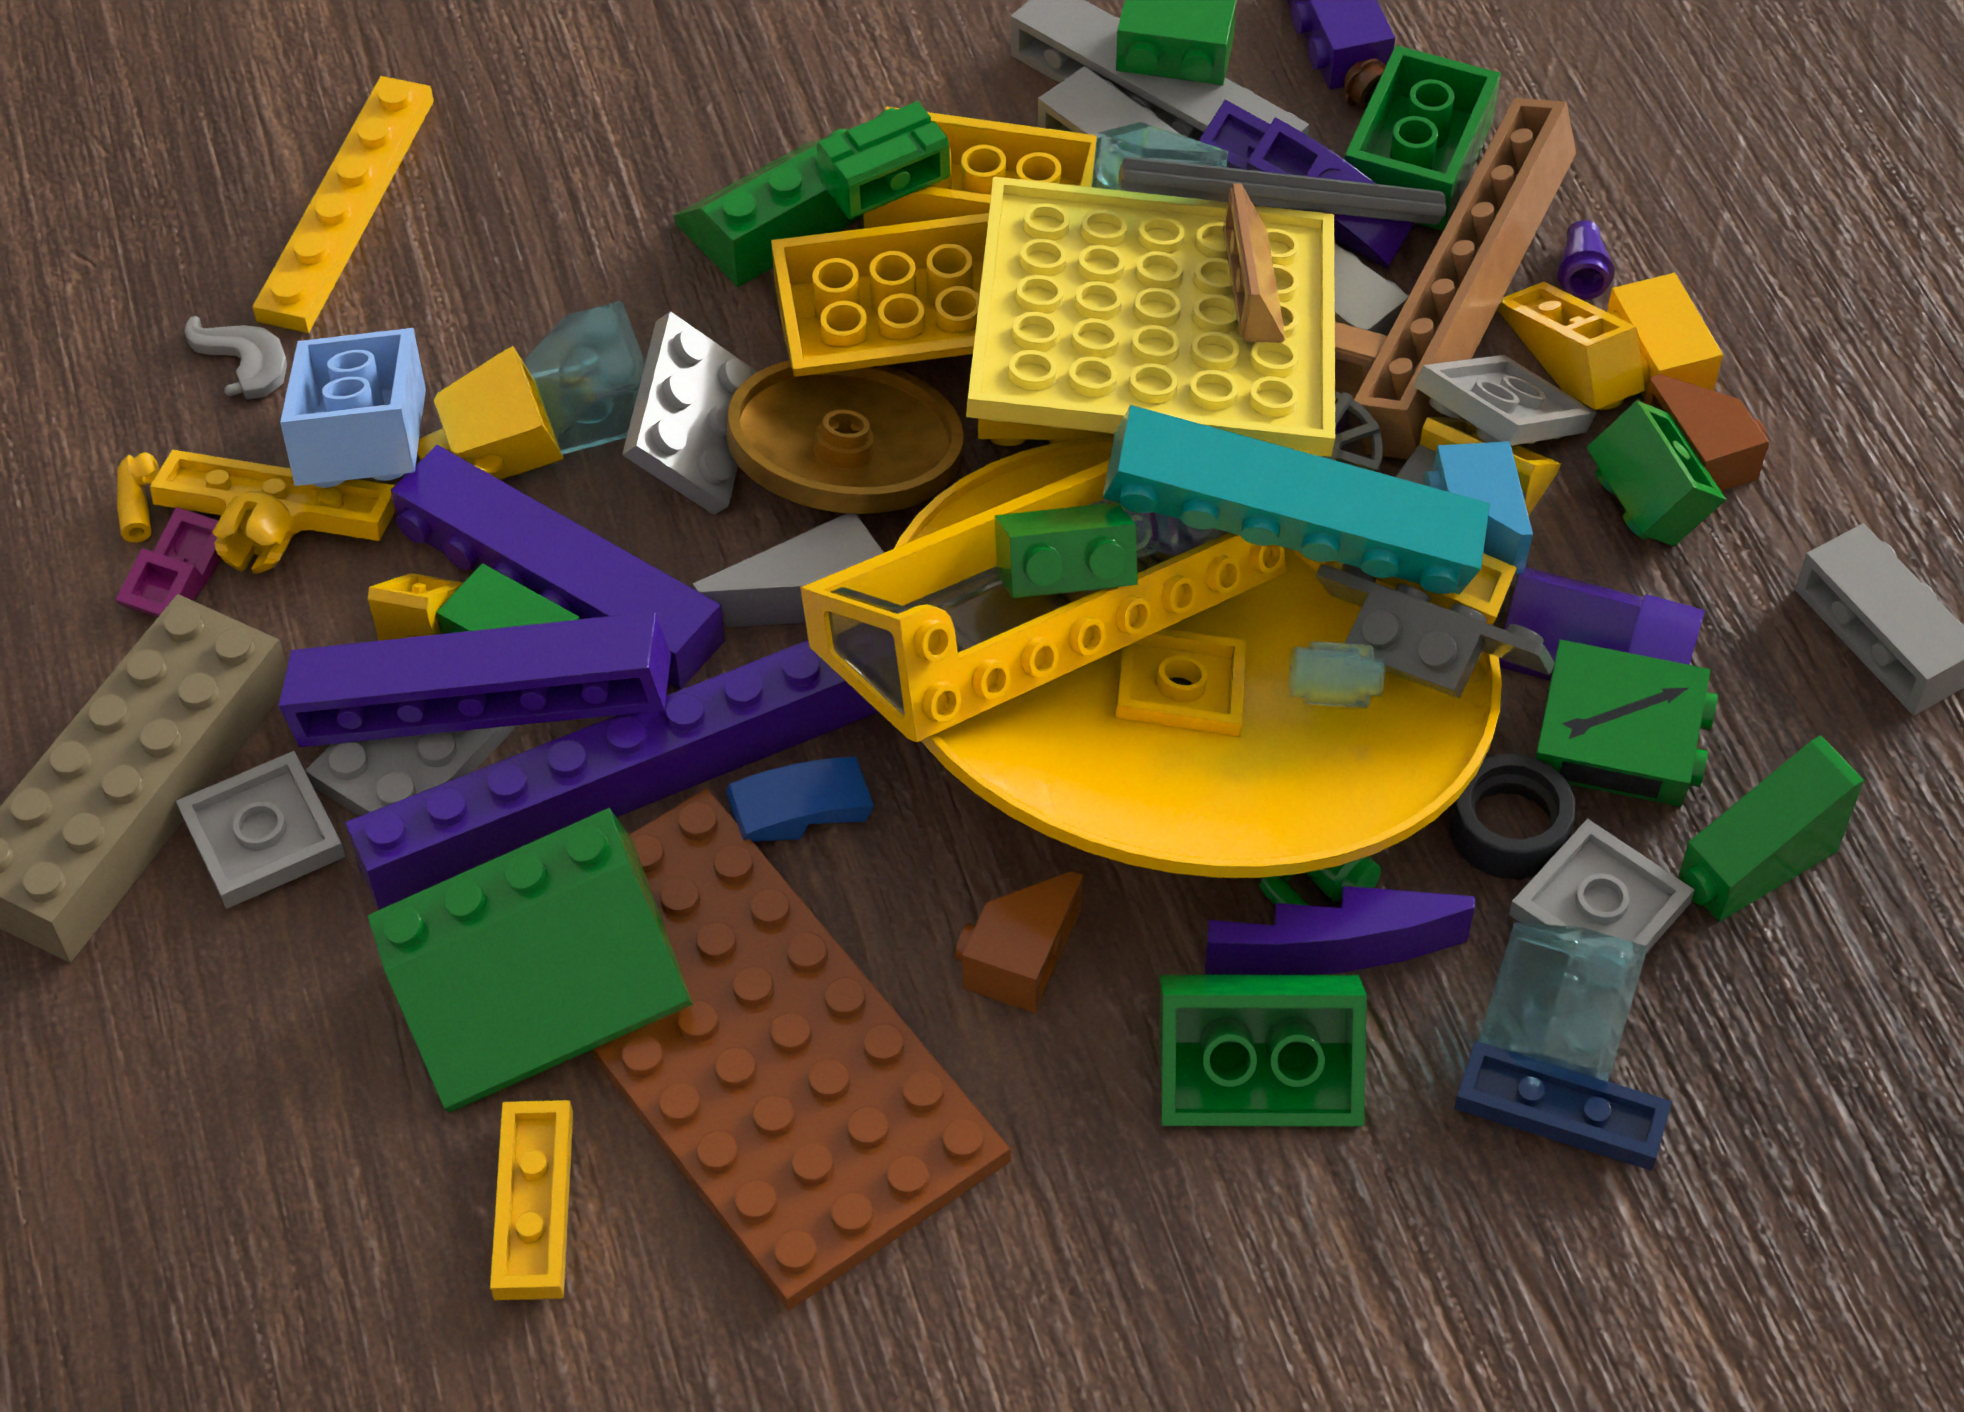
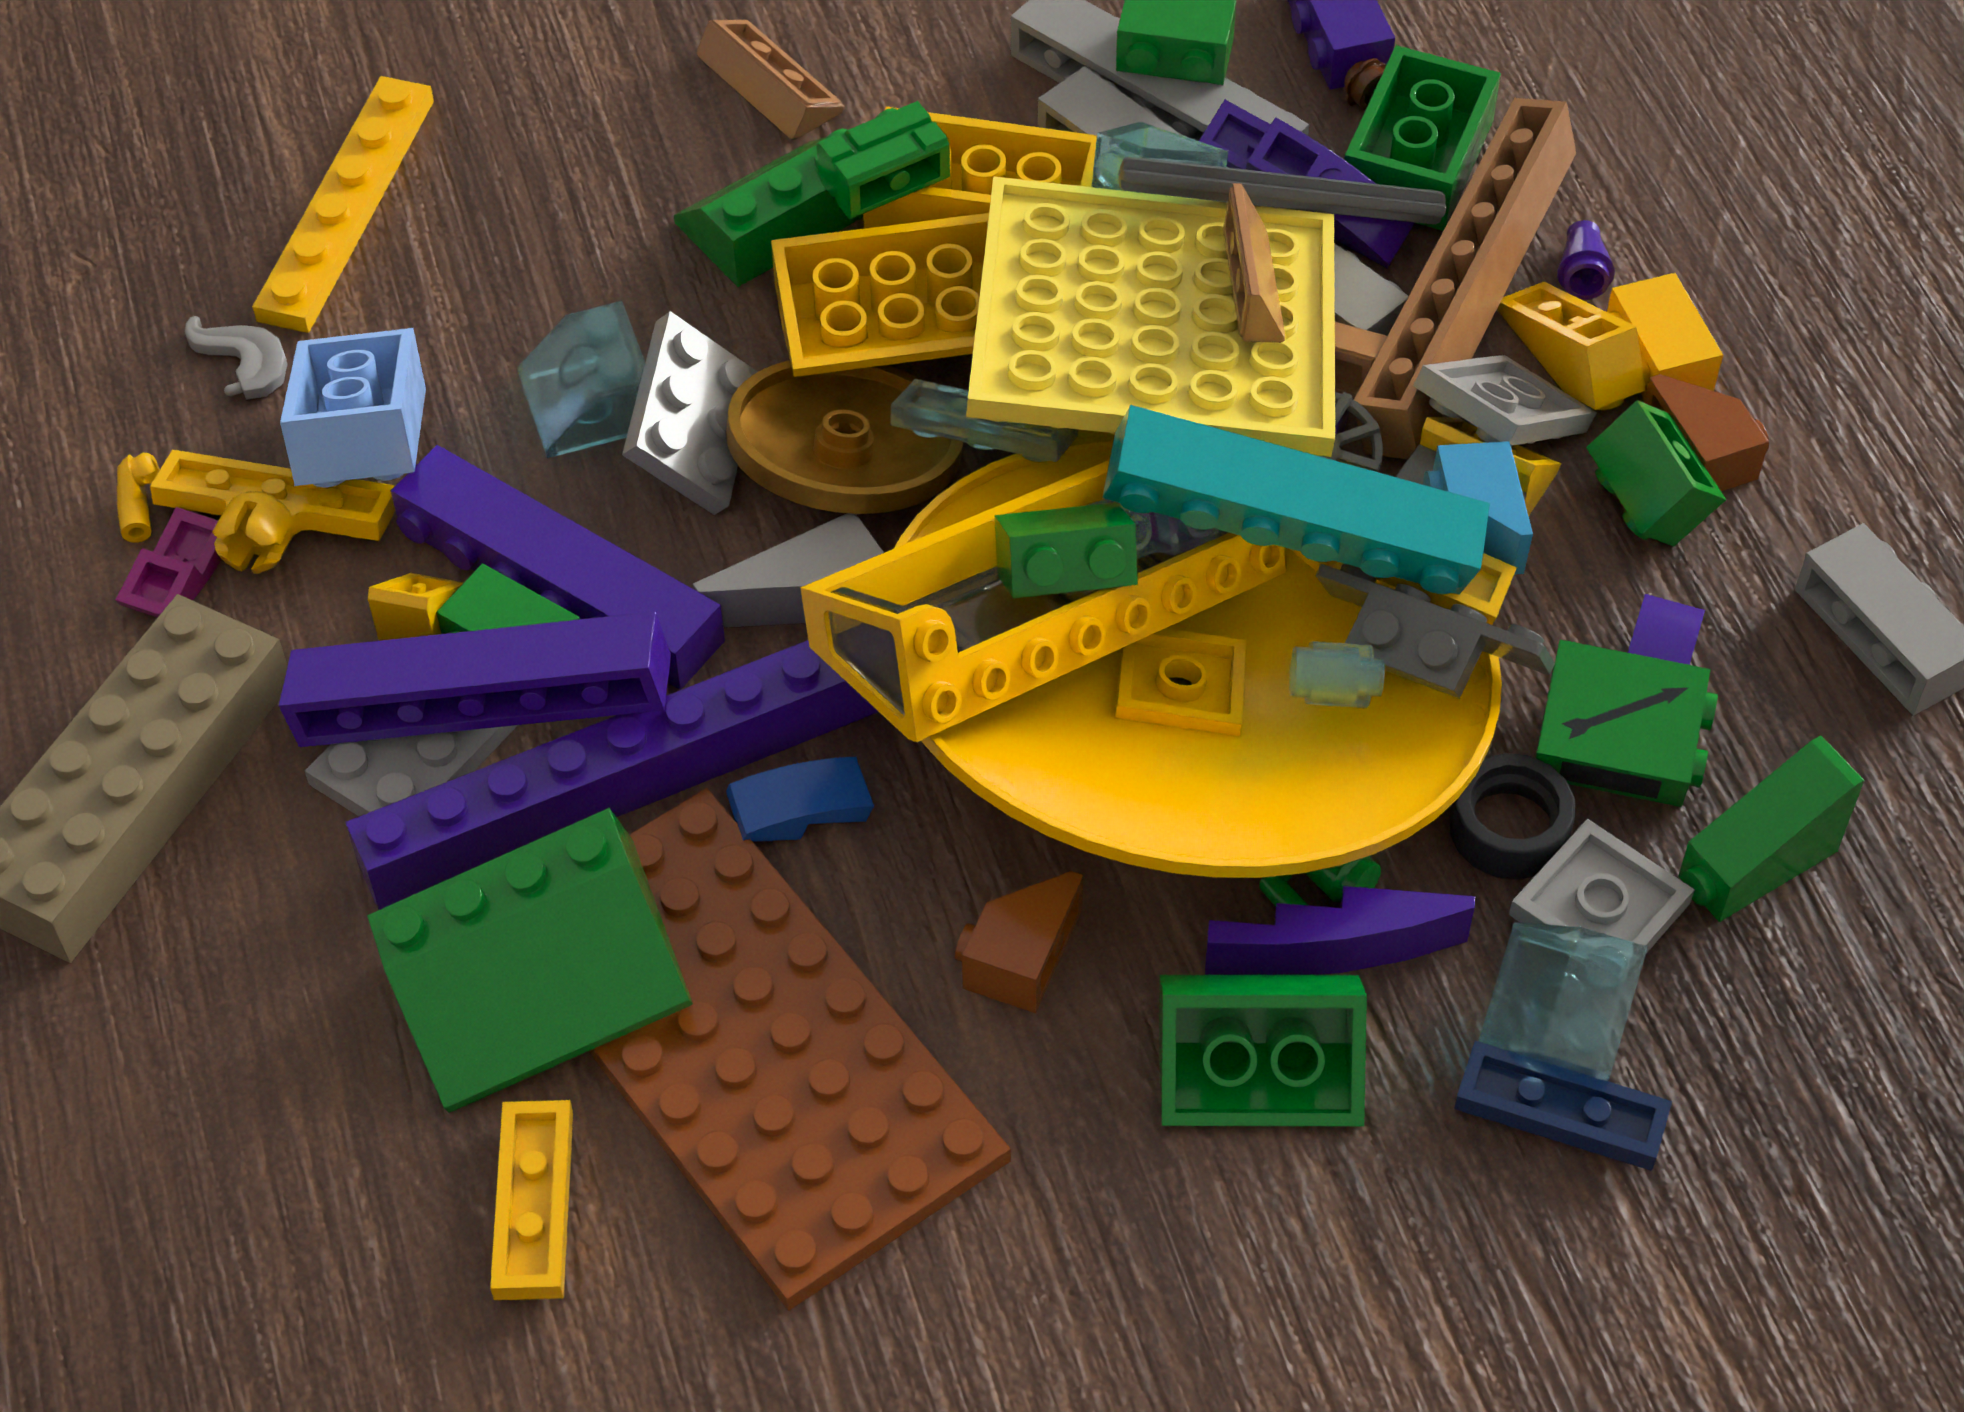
light grey plate [176,751,346,909] -> none
yellow torso [417,346,564,480] -> none
dark purple slope [1499,567,1644,680] -> none
none -> medium nougat slope [697,20,844,139]
none -> clear light blue plate [891,379,1079,462]

